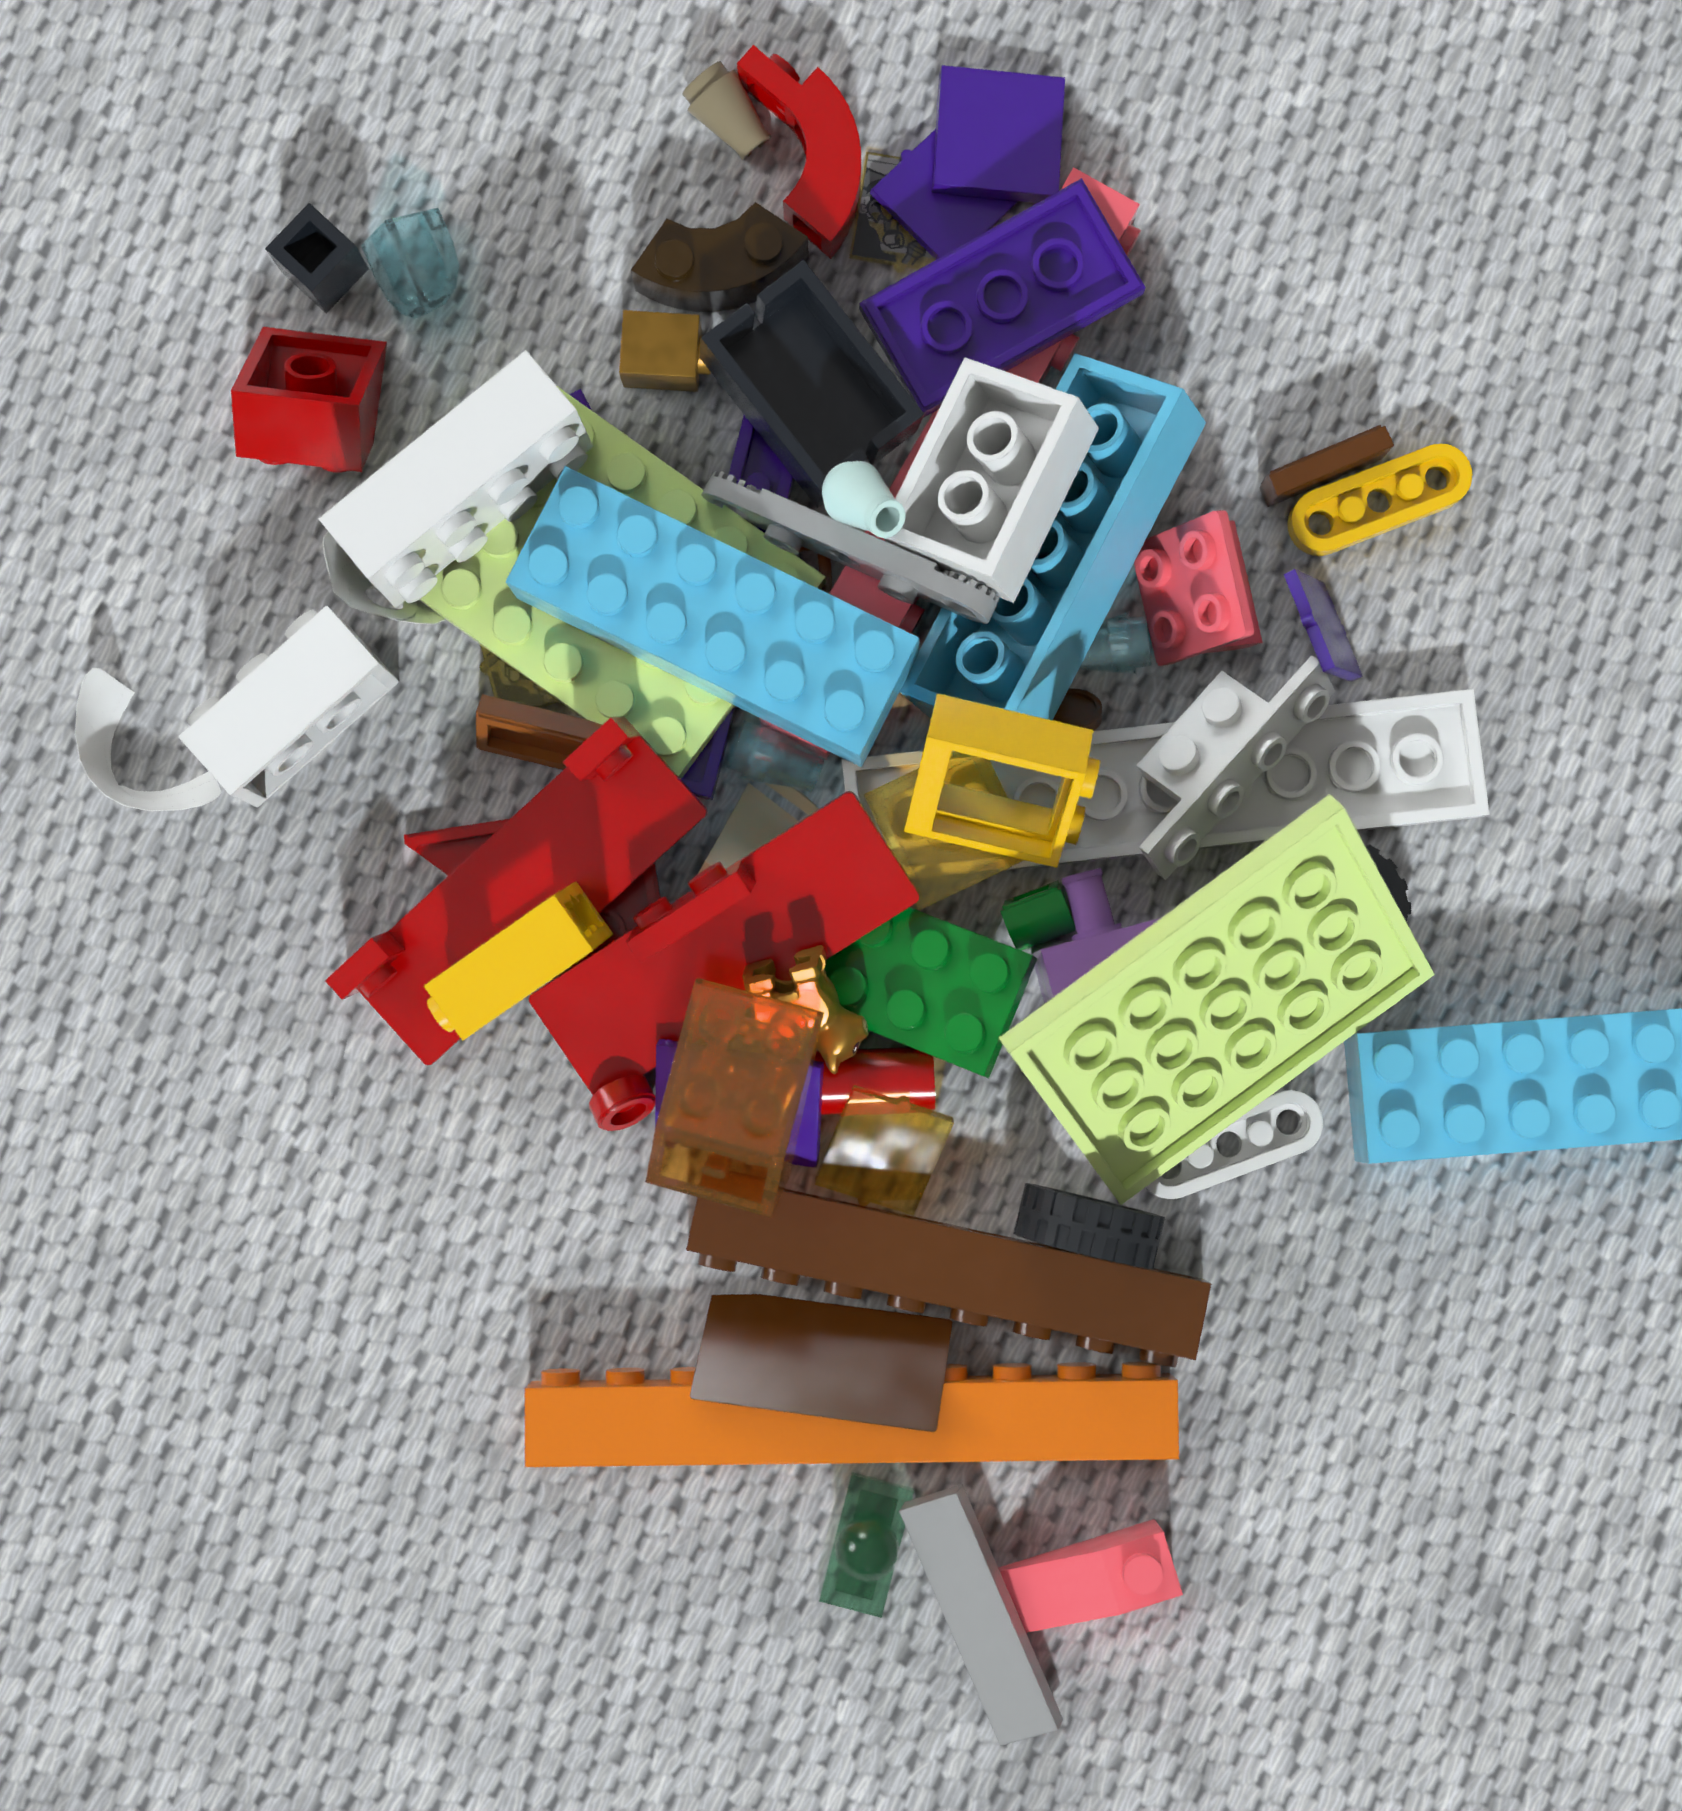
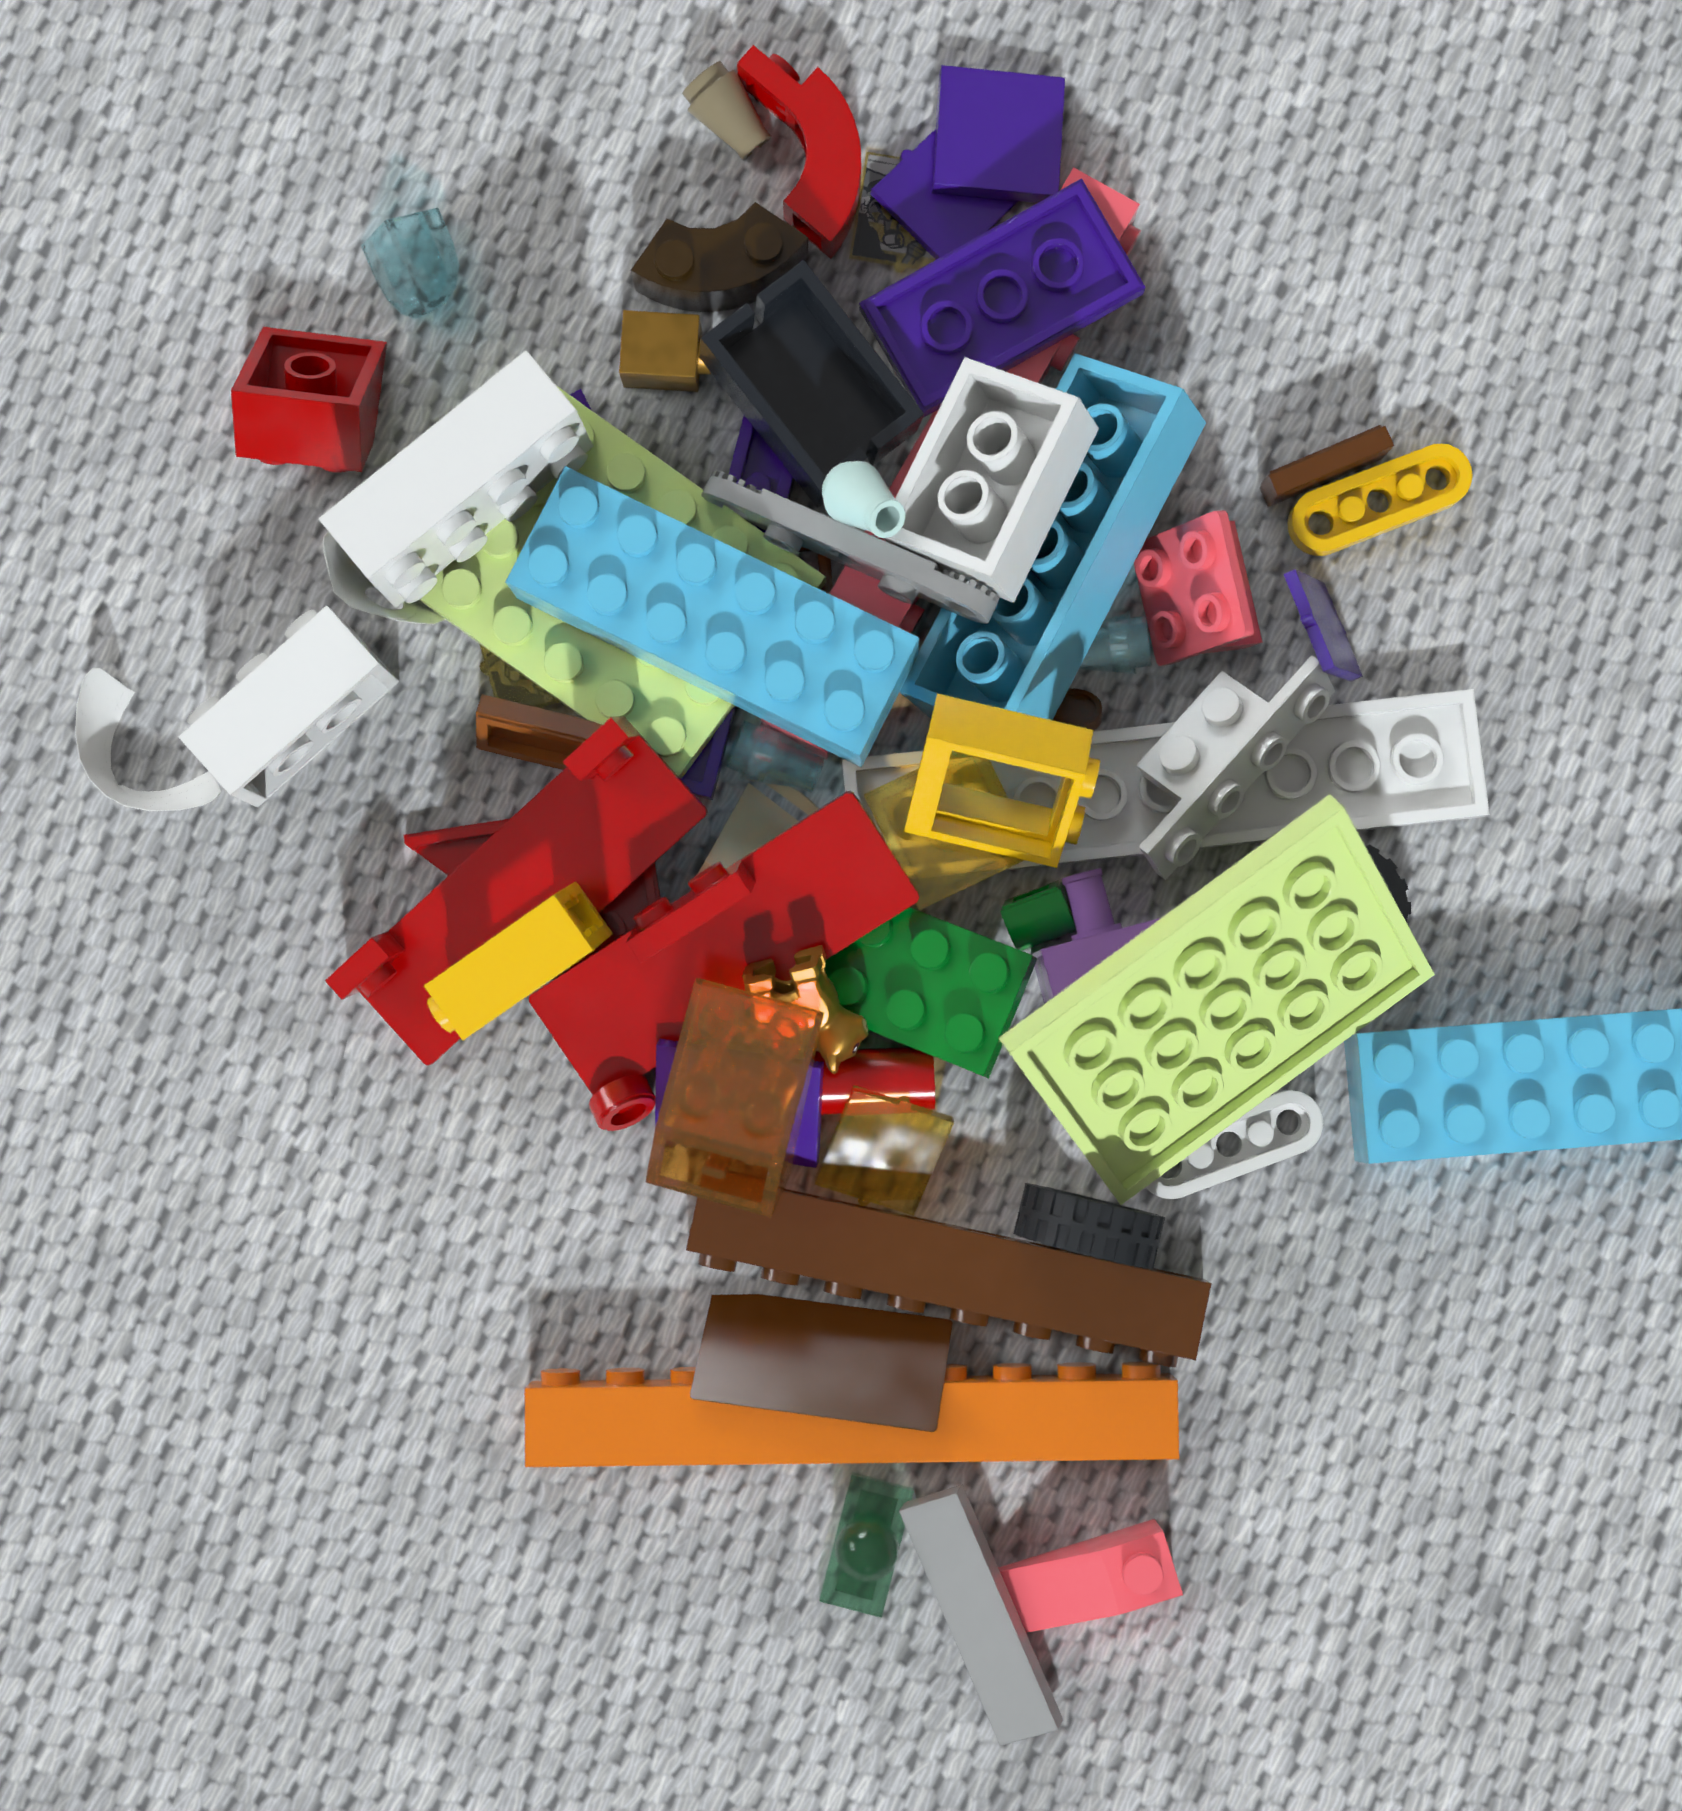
black brick [265,203,369,314] -> none

